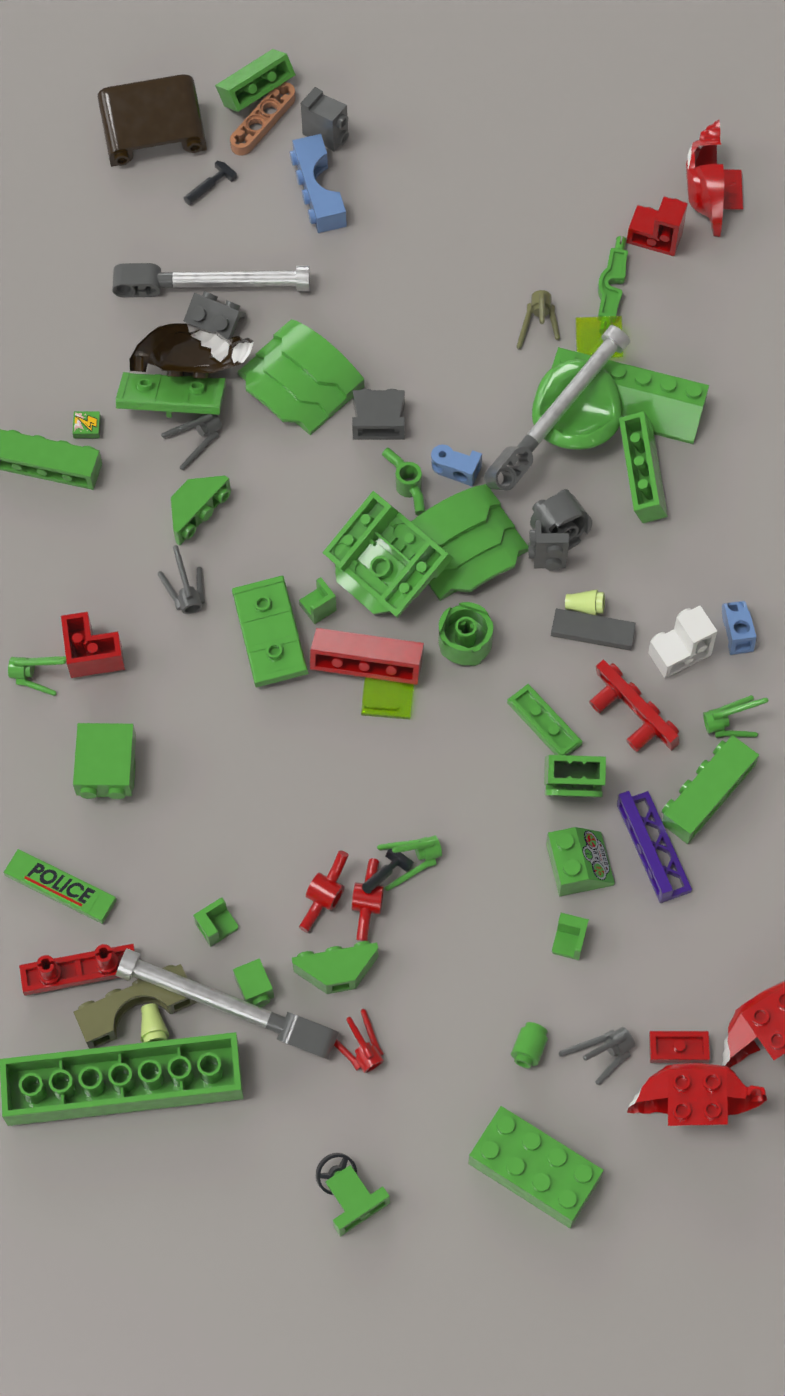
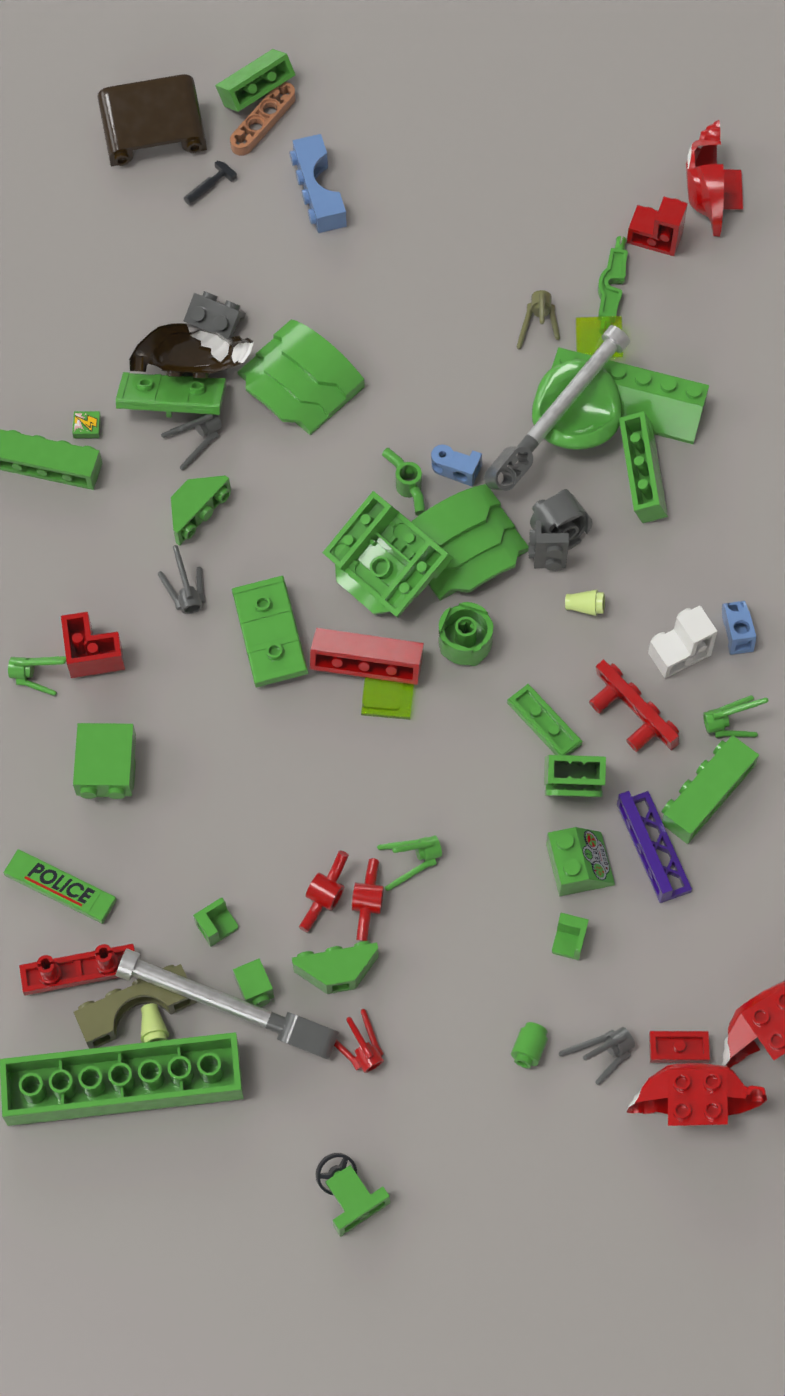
piece [112,263,310,298] -> none
bright green panel [299,577,337,624] -> none
dark grey hips [300,87,349,152] -> none
dark grey hips [352,389,405,440] -> none
black piece [362,849,414,894] -> none
bright green brick [468,1106,604,1228] -> none
dark grey tile [551,608,636,651] -> none

